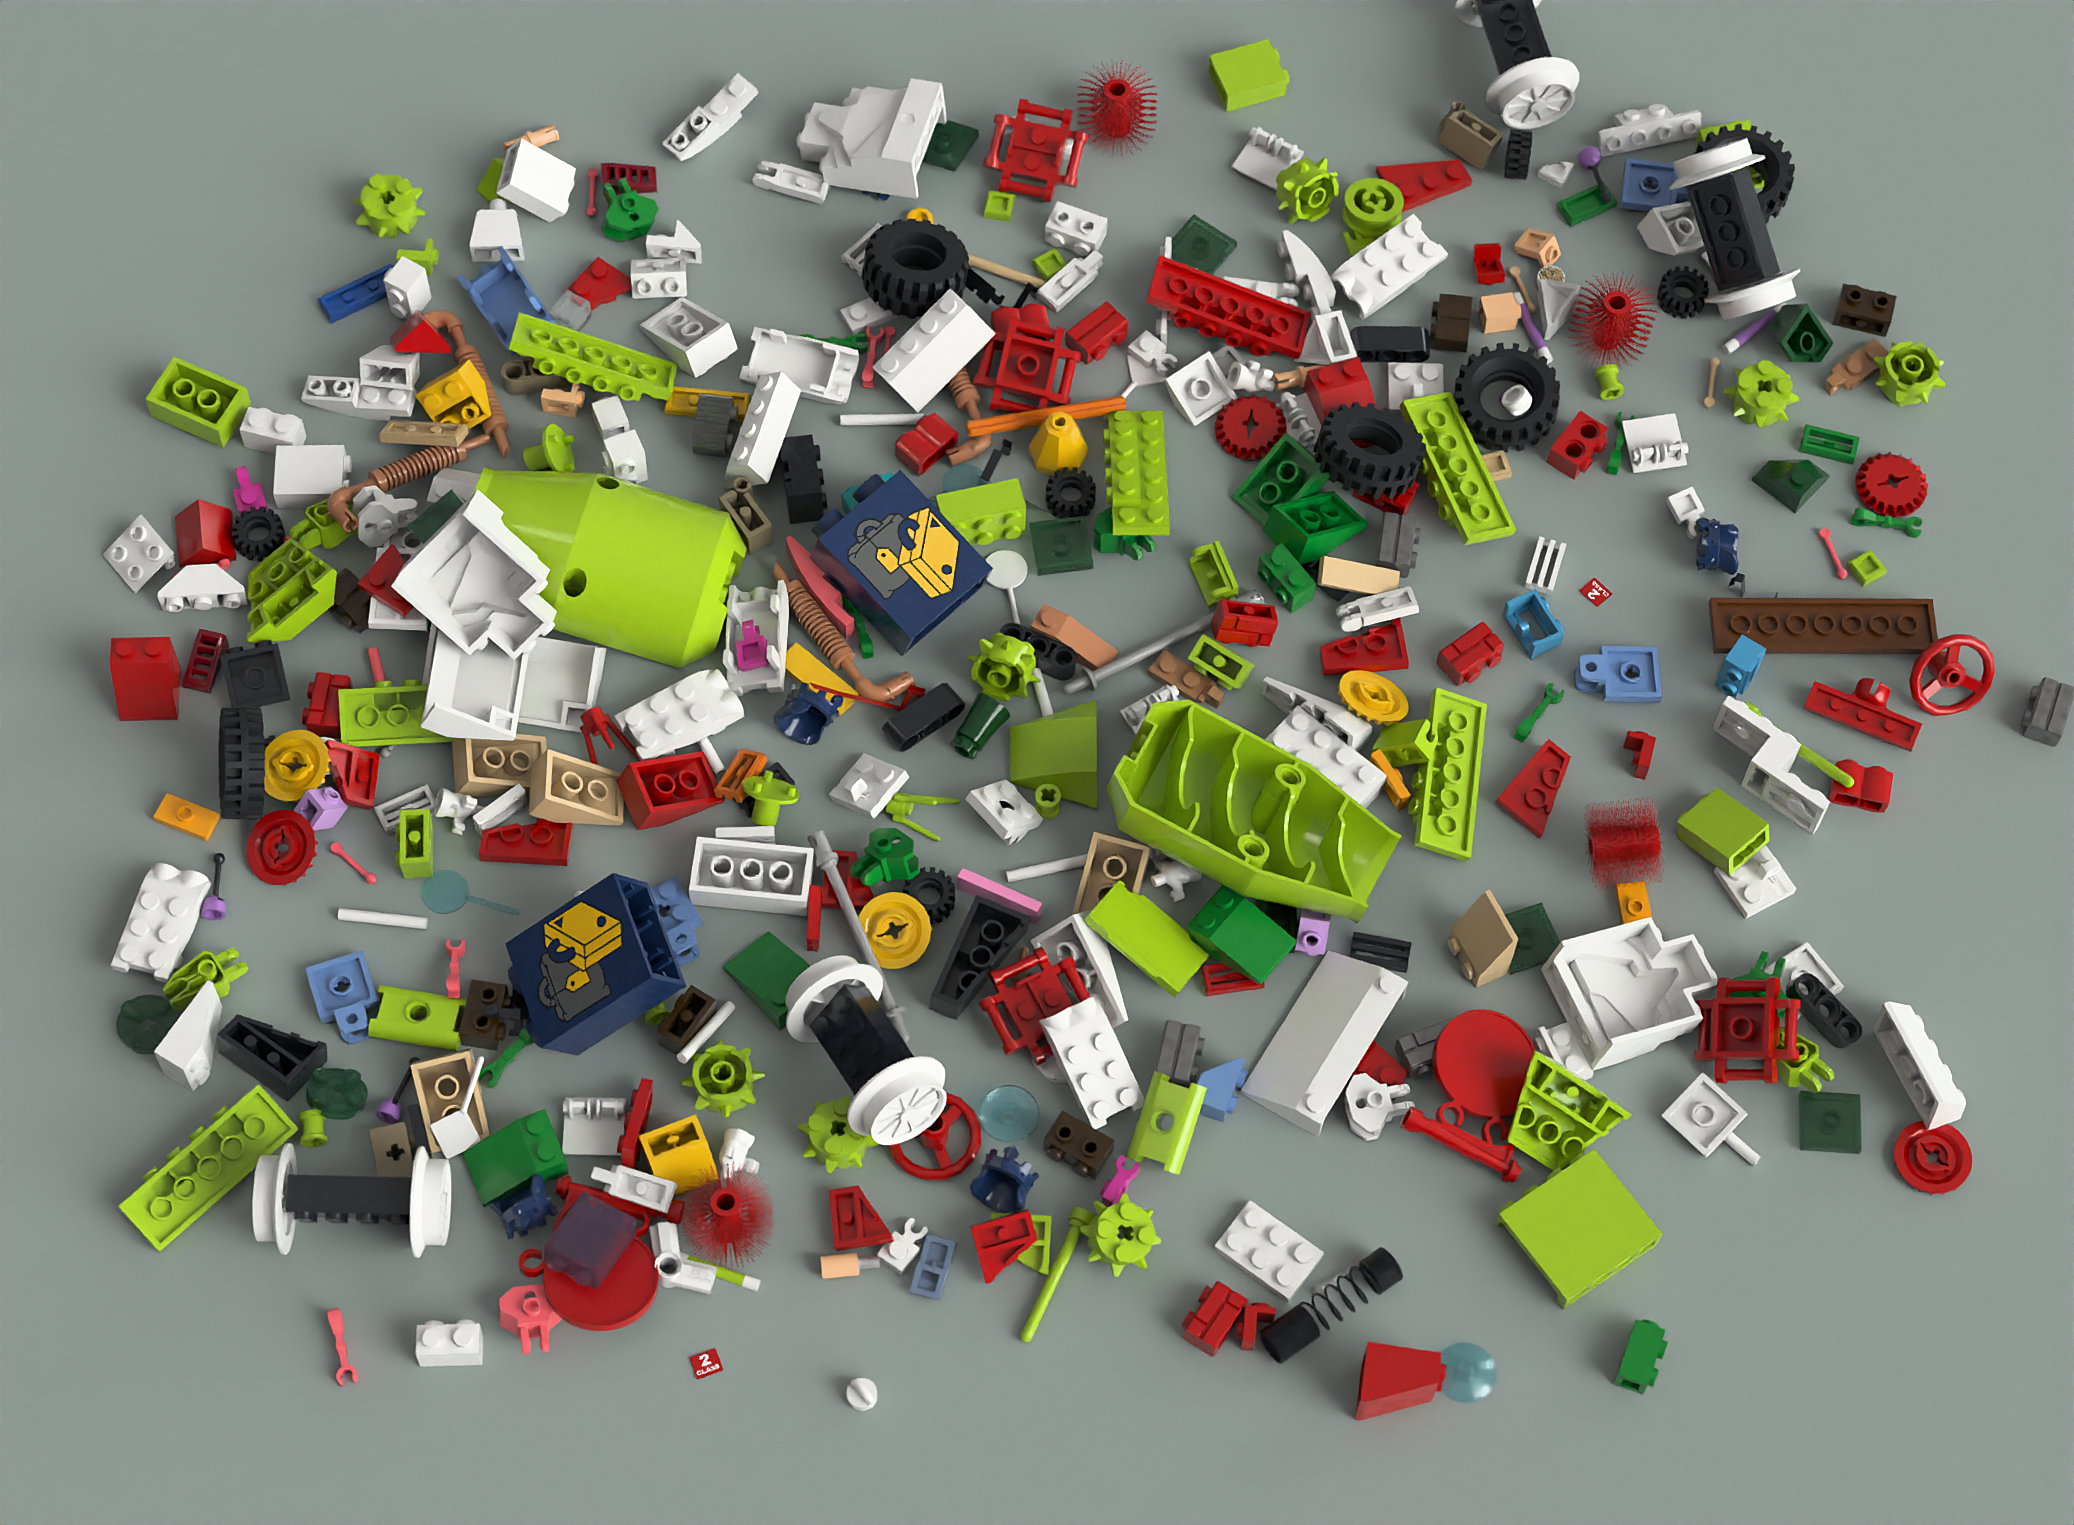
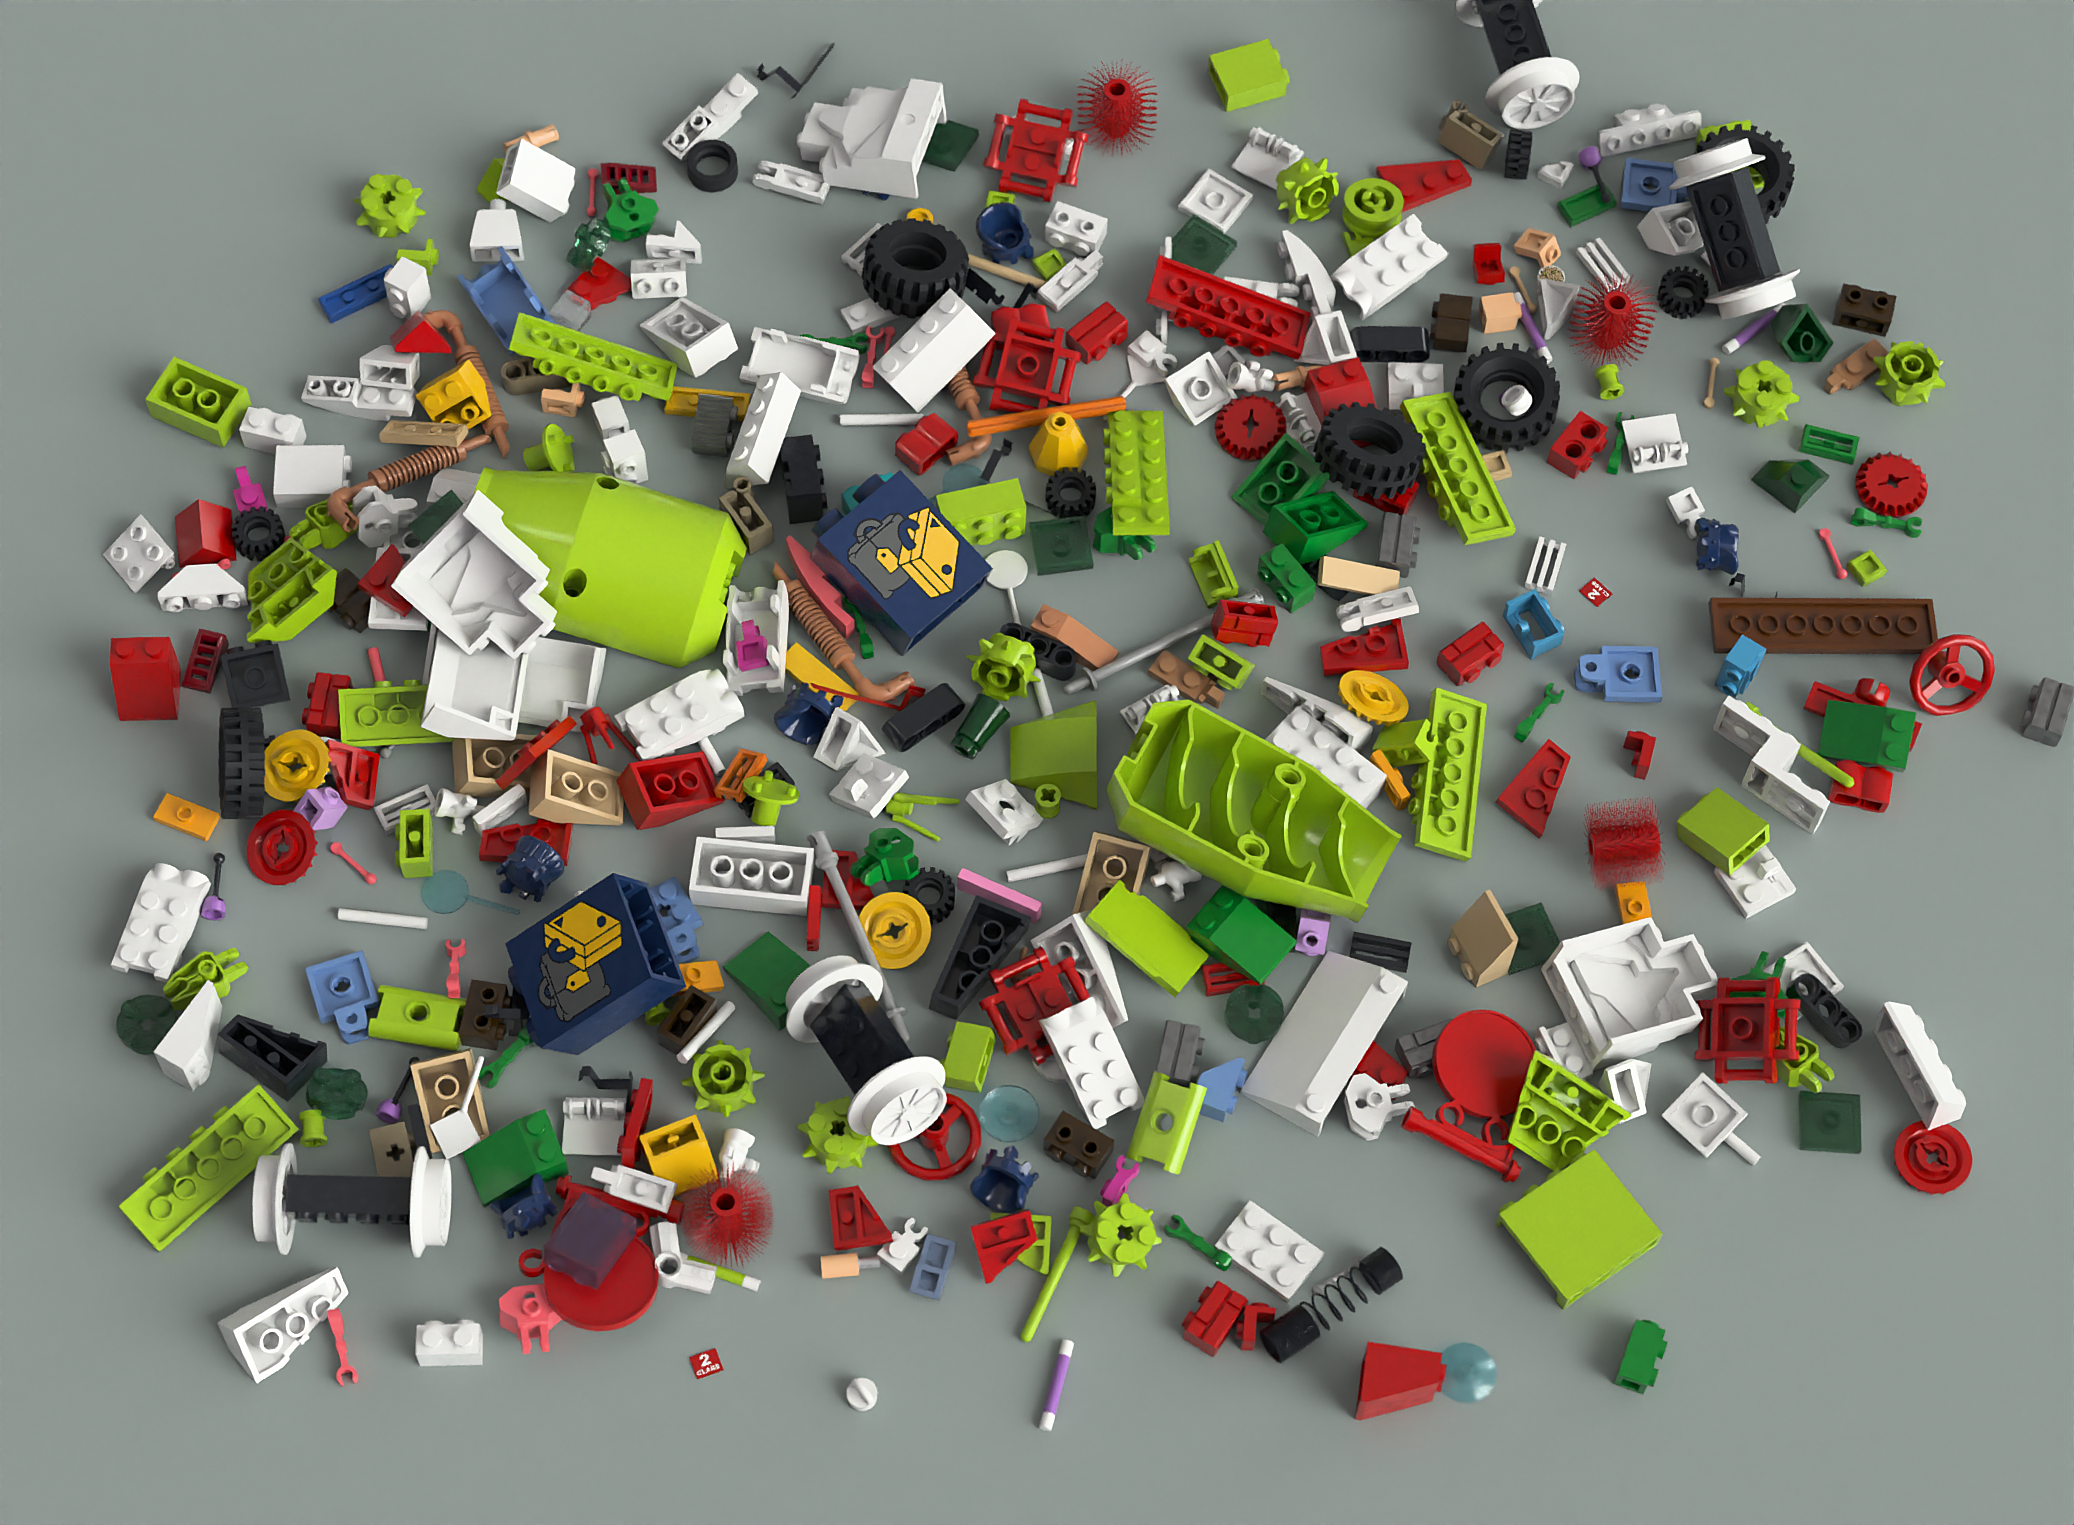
none -> white wedge [217,1266,349,1383]
none -> red wing [495,716,577,790]
none -> dark blue hair [496,835,564,902]
none -> clear green plate [566,218,611,272]
none -> black piece [578,1066,633,1136]
none -> light orange plate [670,960,724,997]
none -> black tyre [687,139,738,193]
none -> black piece [757,42,834,99]
none -> white slope [814,707,886,771]
none -> lime brick [940,1021,997,1093]
none -> dark blue hair [976,202,1033,265]
none -> medium lavender bar [1039,1340,1074,1431]
none -> green piece [1164,1215,1232,1271]
none -> white tile [1178,169,1253,236]
none -> clear green plate [1224,984,1284,1045]
none -> white tile [1576,237,1630,292]
none -> white slope [1599,1059,1652,1123]
none -> green slope [1817,700,1916,773]

